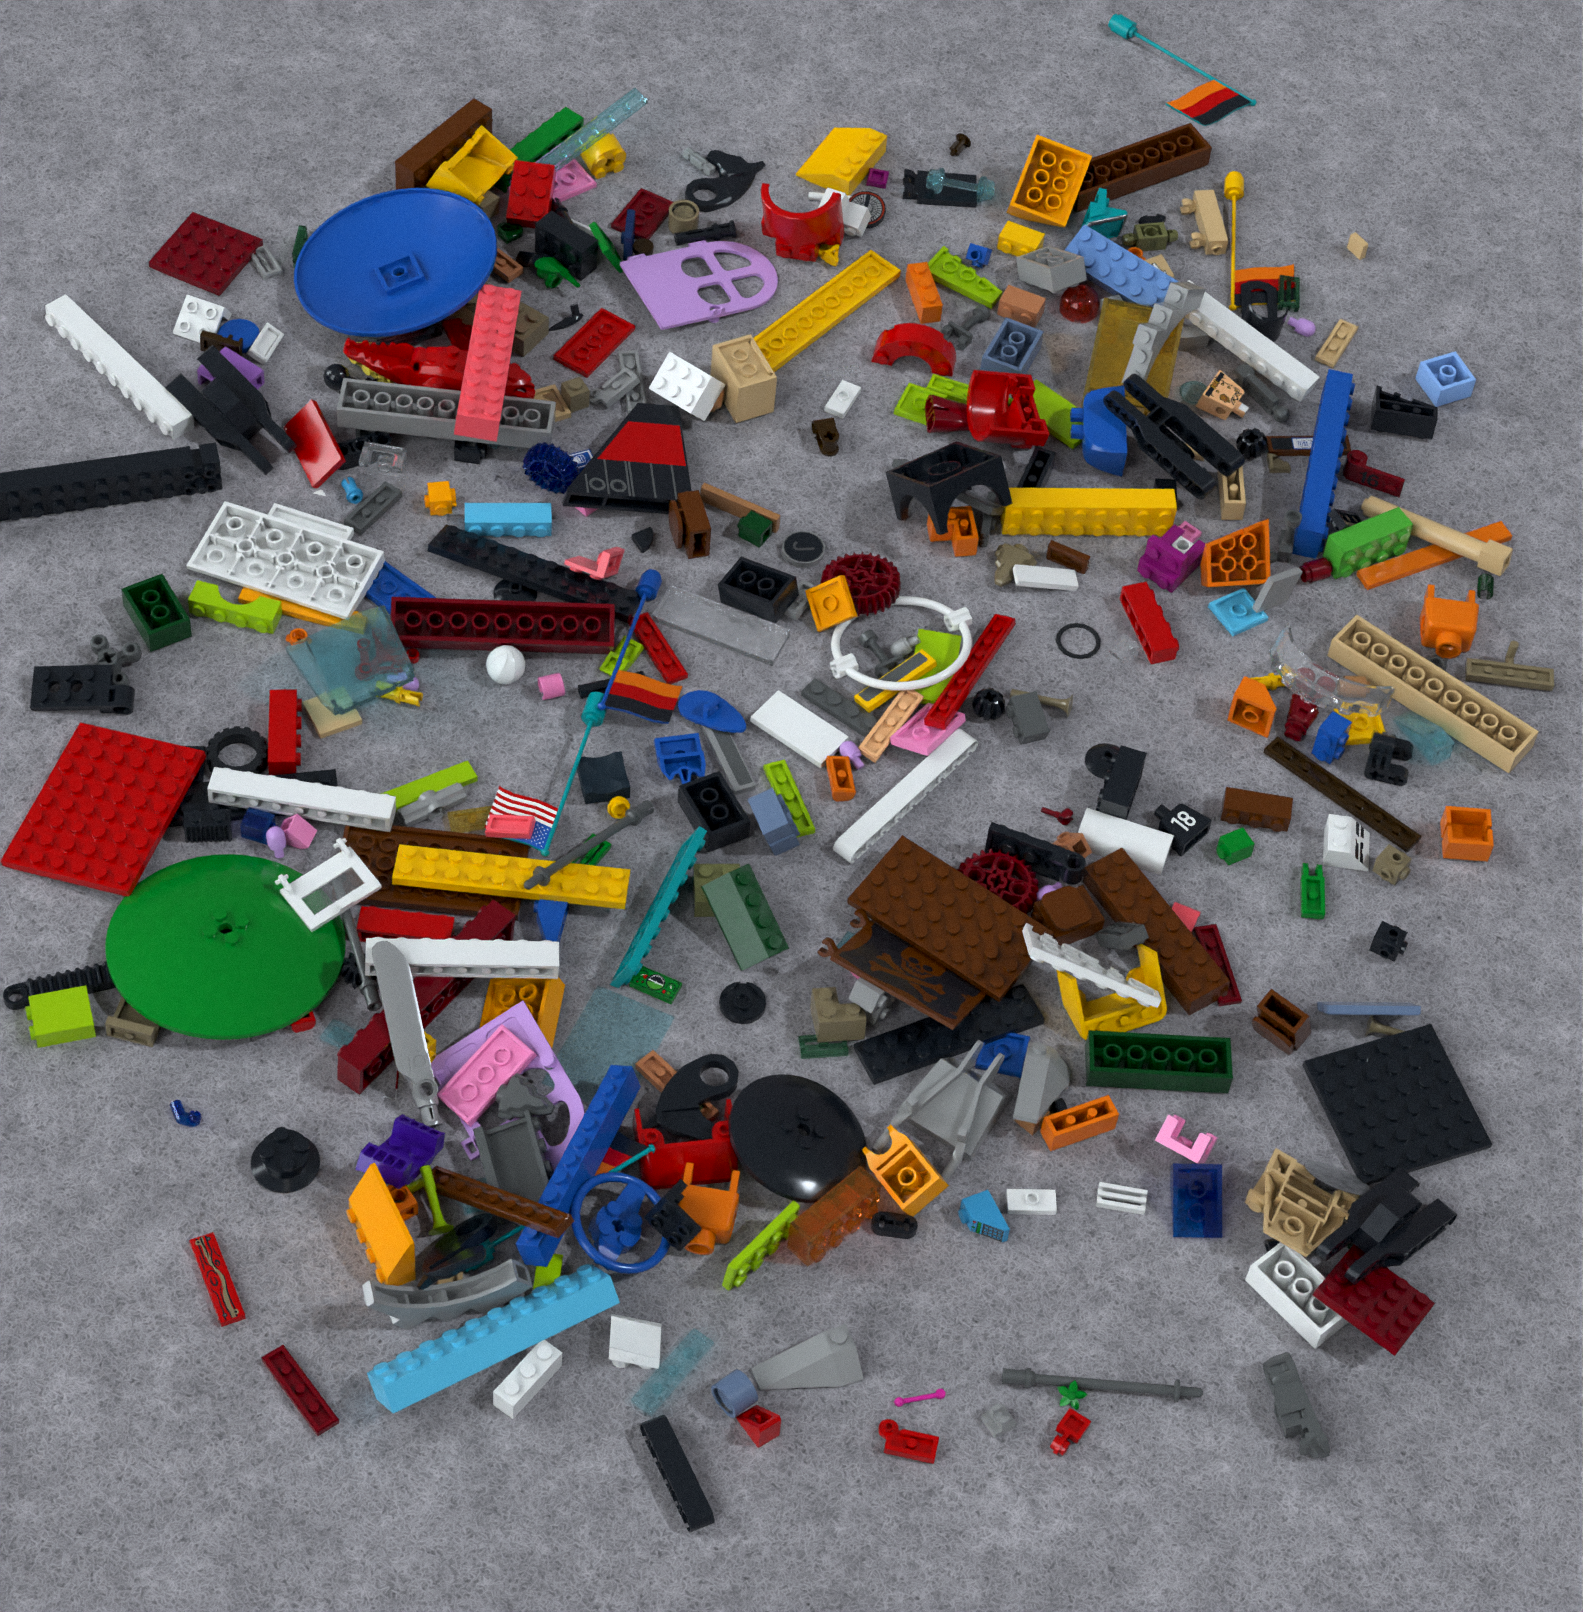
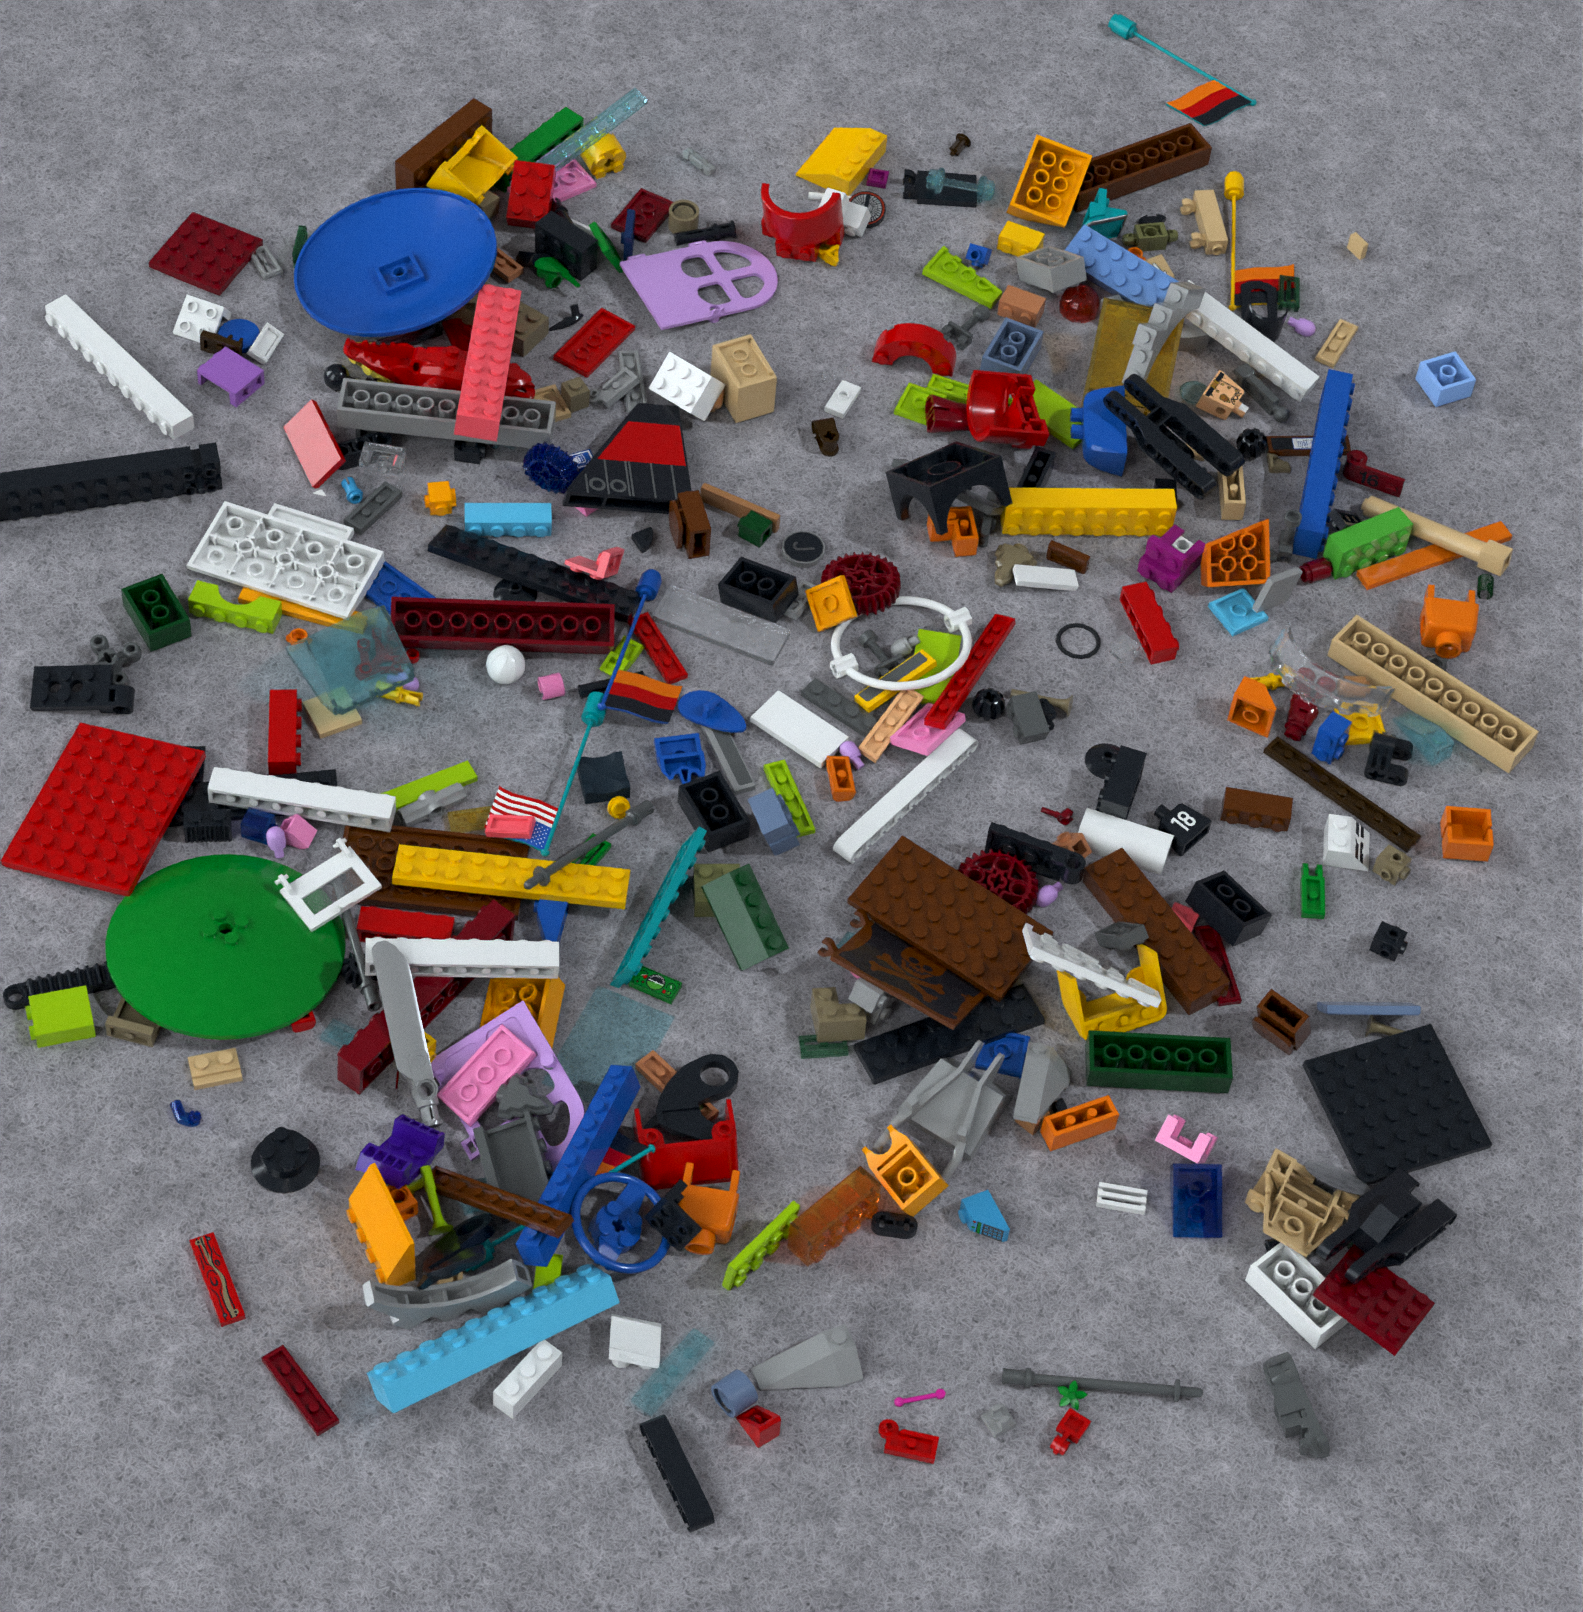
black beam [165,345,298,475] -> none
black tyre [206,726,268,774] -> none
dark green tile [497,222,523,244] -> none
dark brown tile [633,238,654,256] -> none
black animal [685,150,766,212] -> none
black tile [719,982,766,1024] -> none
black dish [728,1074,866,1203] -> none
yellow plate [753,250,901,372] -> none
orange brick [905,262,943,324] -> none
white plate [1006,1189,1057,1215] -> none
reddish brown brick [1031,885,1105,946] -> none
bright pink tile [1178,521,1202,543] -> none
green brick [1216,827,1255,865] -> none
black wedge [1370,385,1438,440] -> none
dark tan plate [1465,641,1554,691] -> none
none -> tan plate [188,1048,243,1090]
none -> black piece [1039,698,1057,730]
none -> black brick [1185,870,1272,947]

